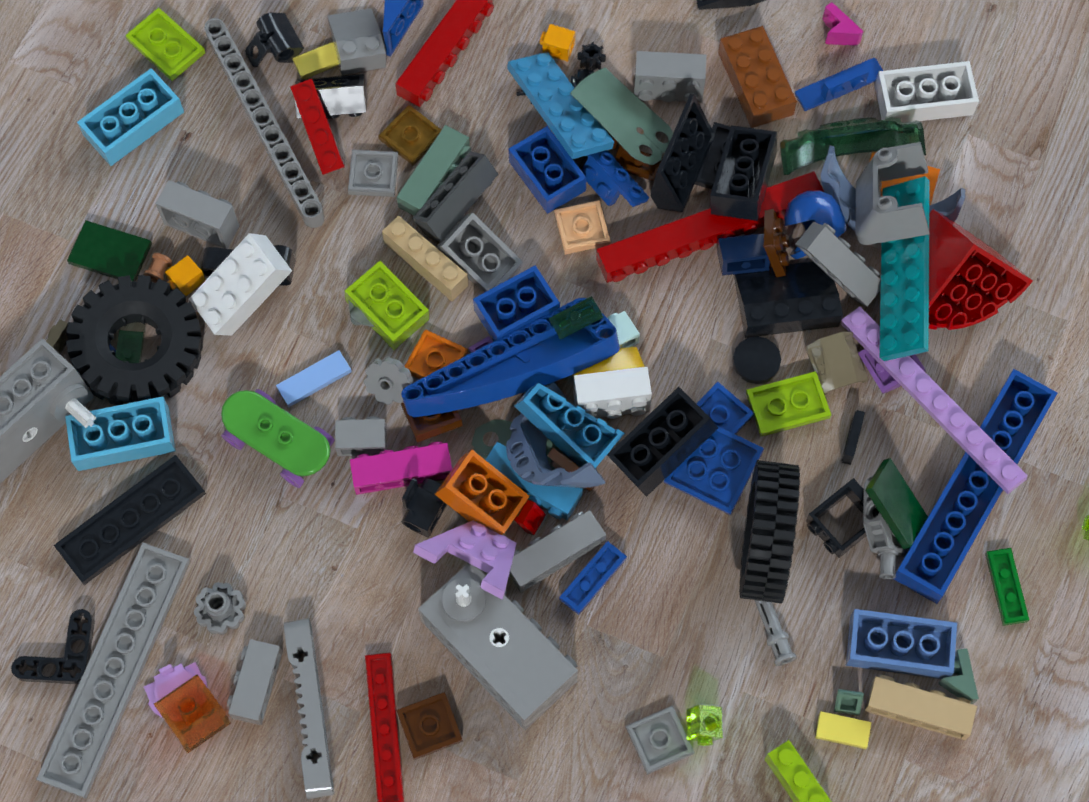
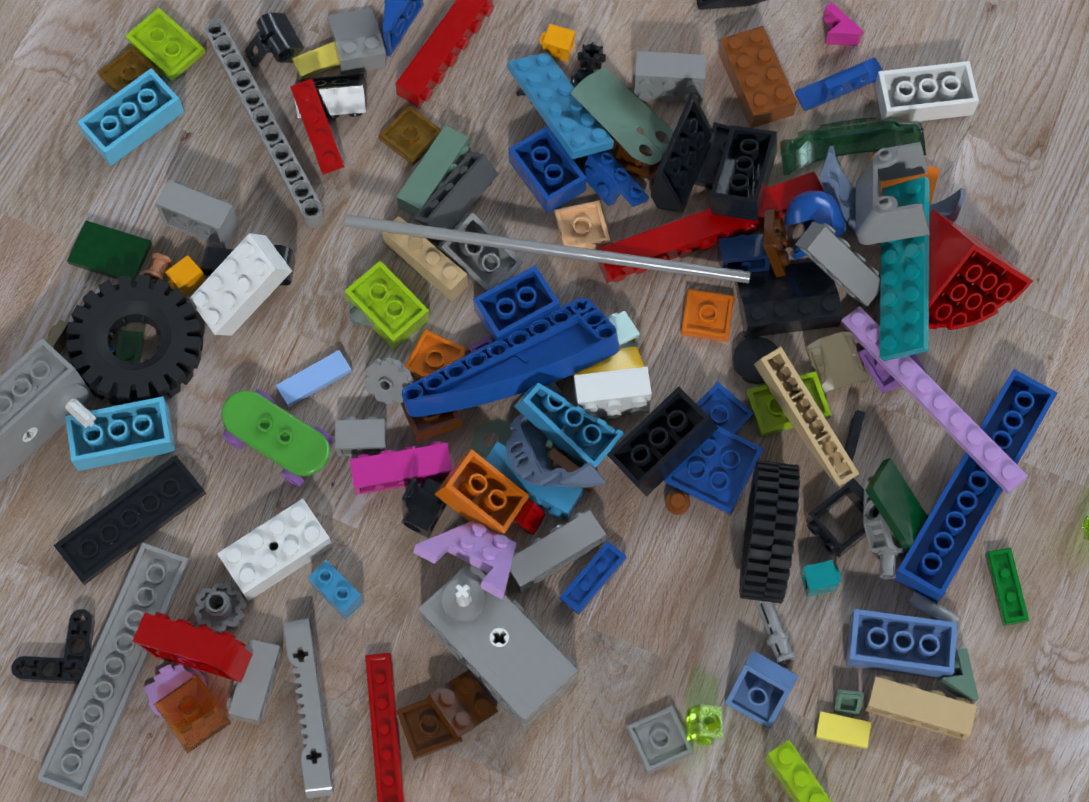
light grey tile [348,150,399,197] -> none
clear green plate [549,296,603,340] -> none
none -> pearl gold tile [97,45,162,93]
none -> red brick [132,612,253,683]
none -> white brick [217,499,333,602]
none -> dark azure brick [308,560,364,620]
none -> light grey piece [344,215,750,283]
none -> reddish brown plate [426,669,498,740]
none -> dark orange plate [665,490,690,515]
none -> orange tile [681,289,735,342]
none -> medium blue slope [725,651,799,729]
none -> tan slope [754,347,859,487]
none -> teal brick [800,560,841,597]
none -> light grey piece [907,591,960,623]

